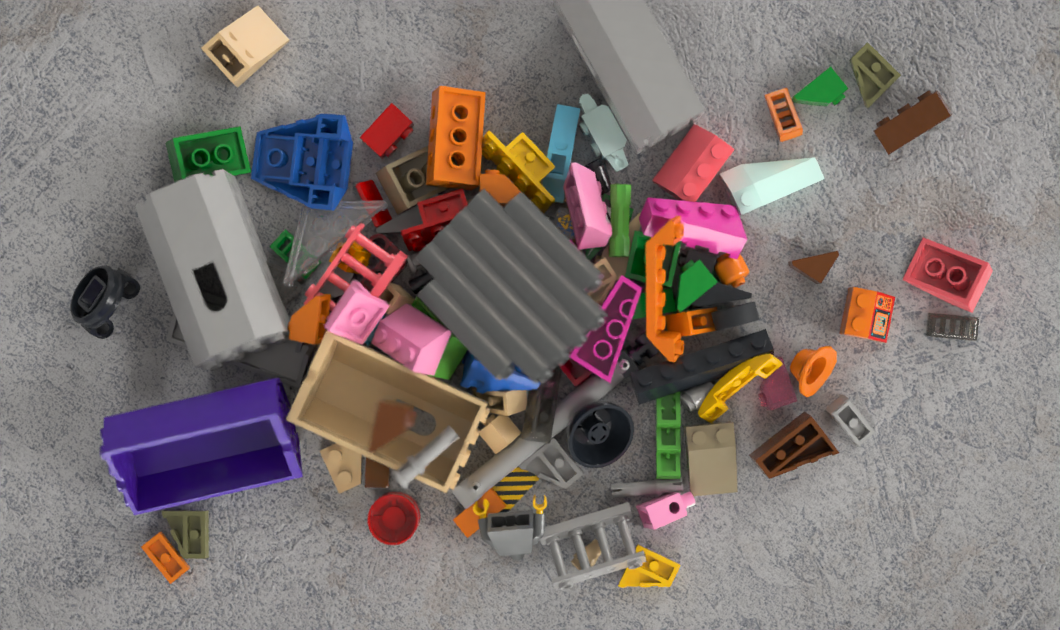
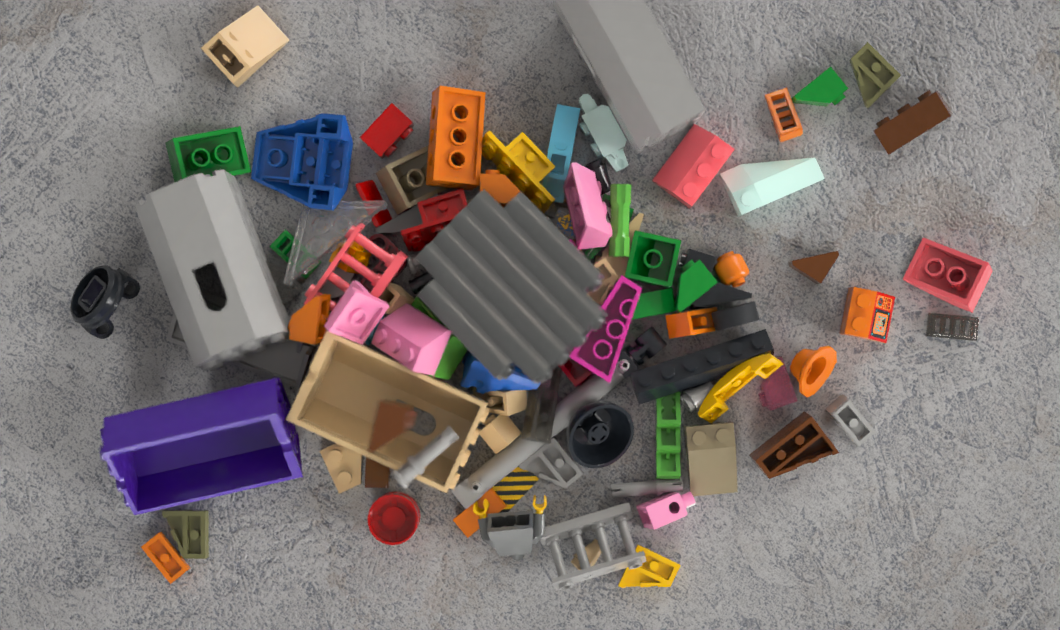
dark pink wedge [639,197,747,259] -> none
orange slope [646,215,684,362] -> none

